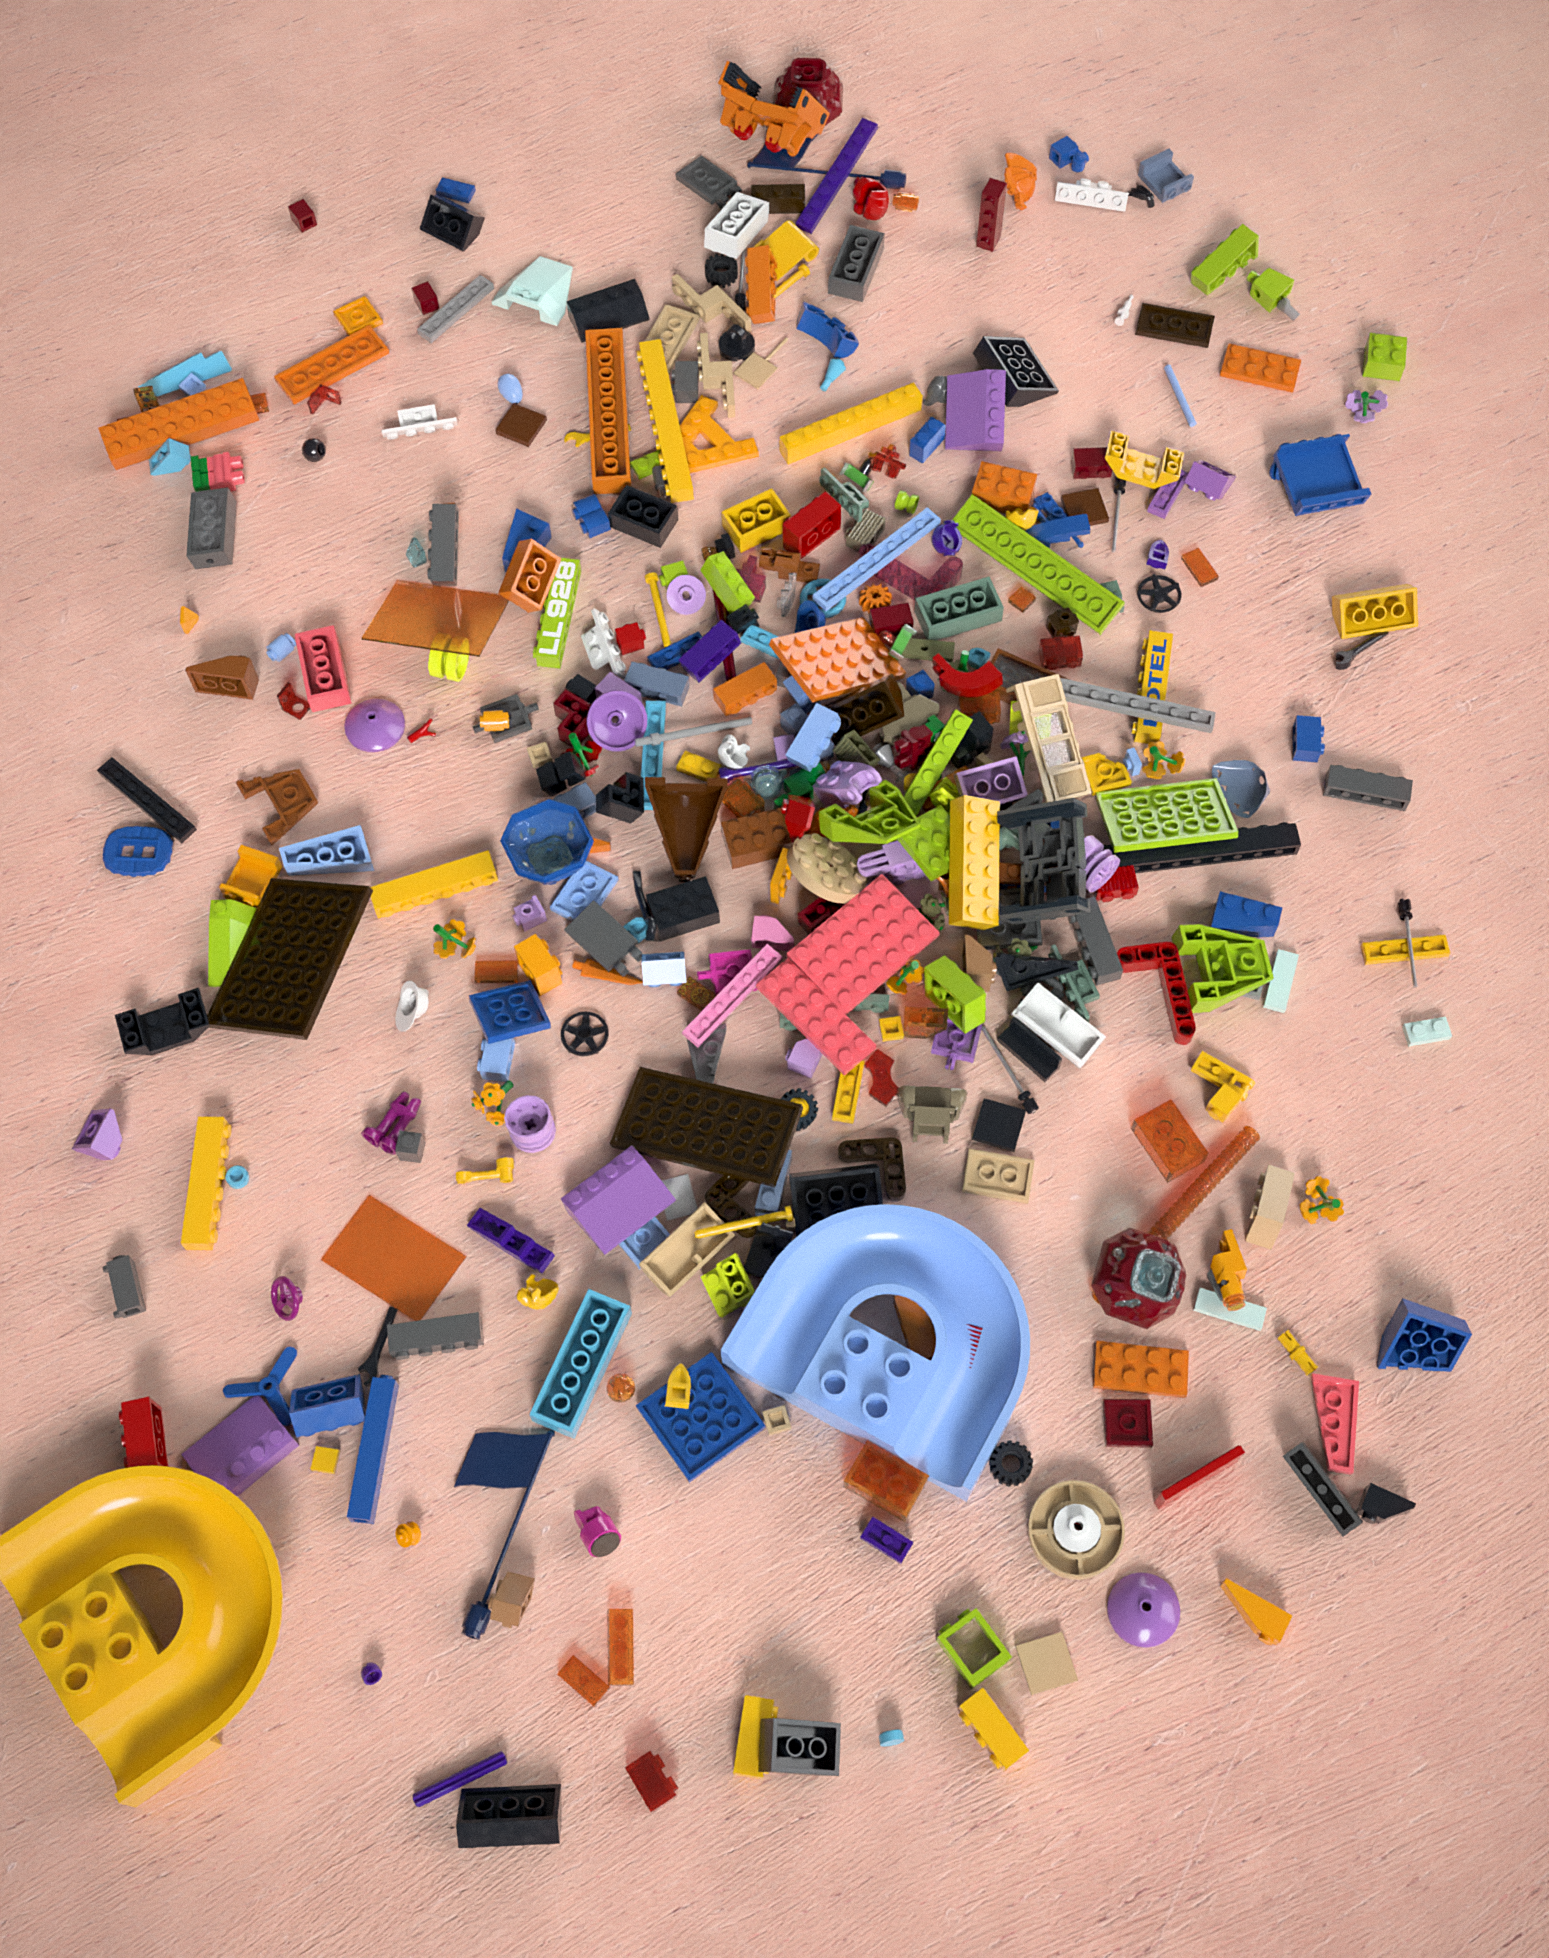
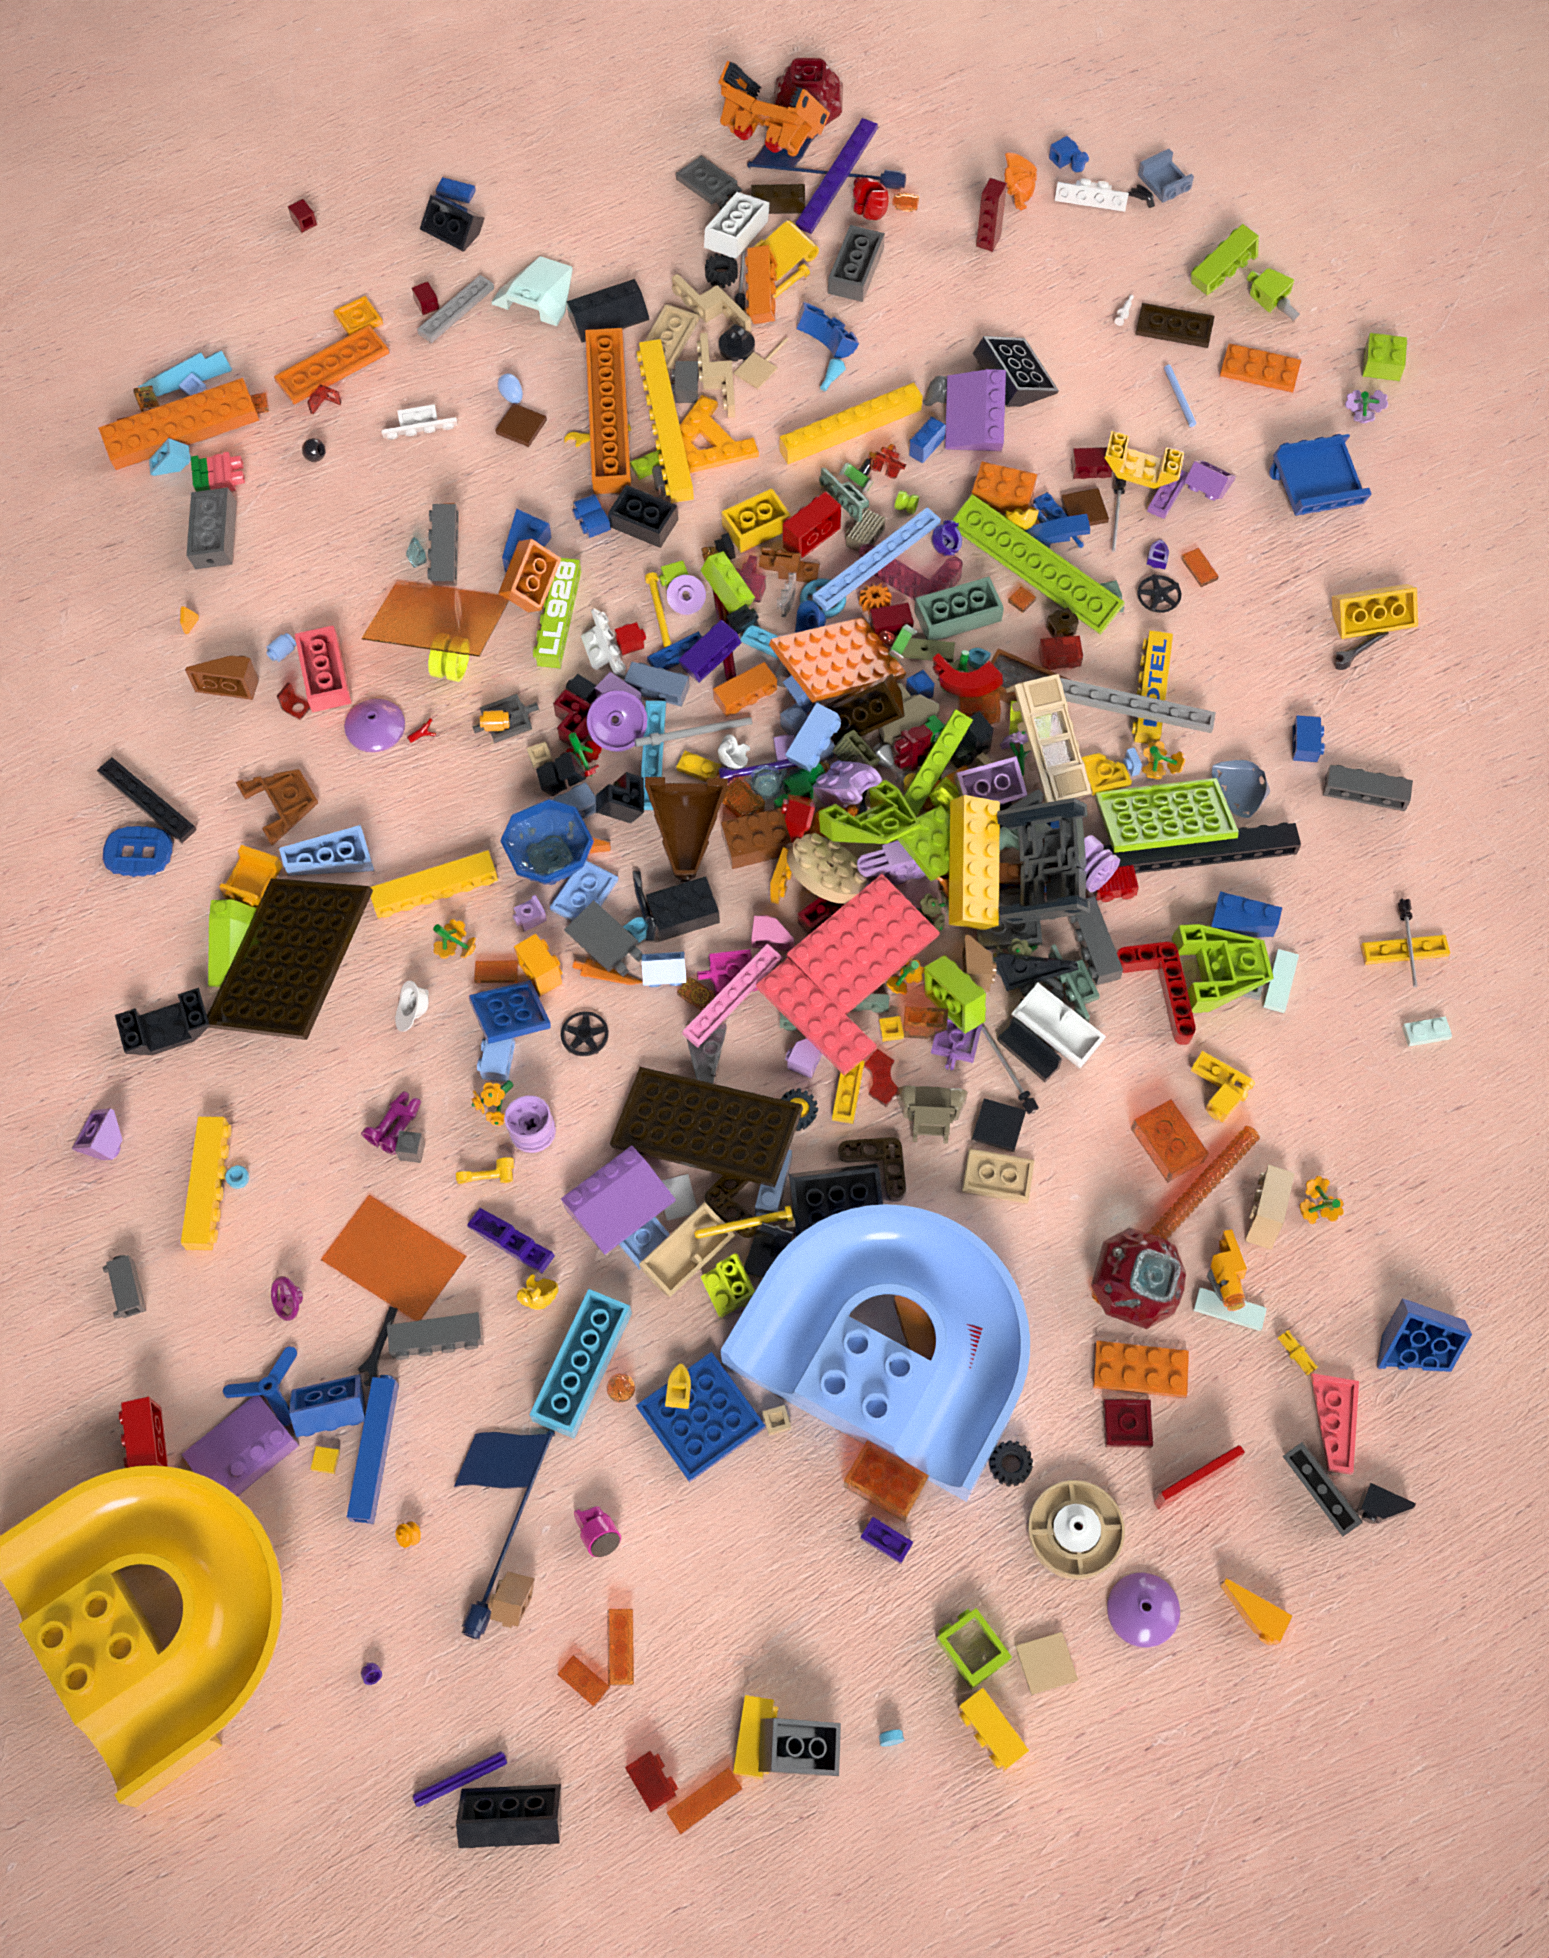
none -> clear orange tile [666,1767,743,1835]

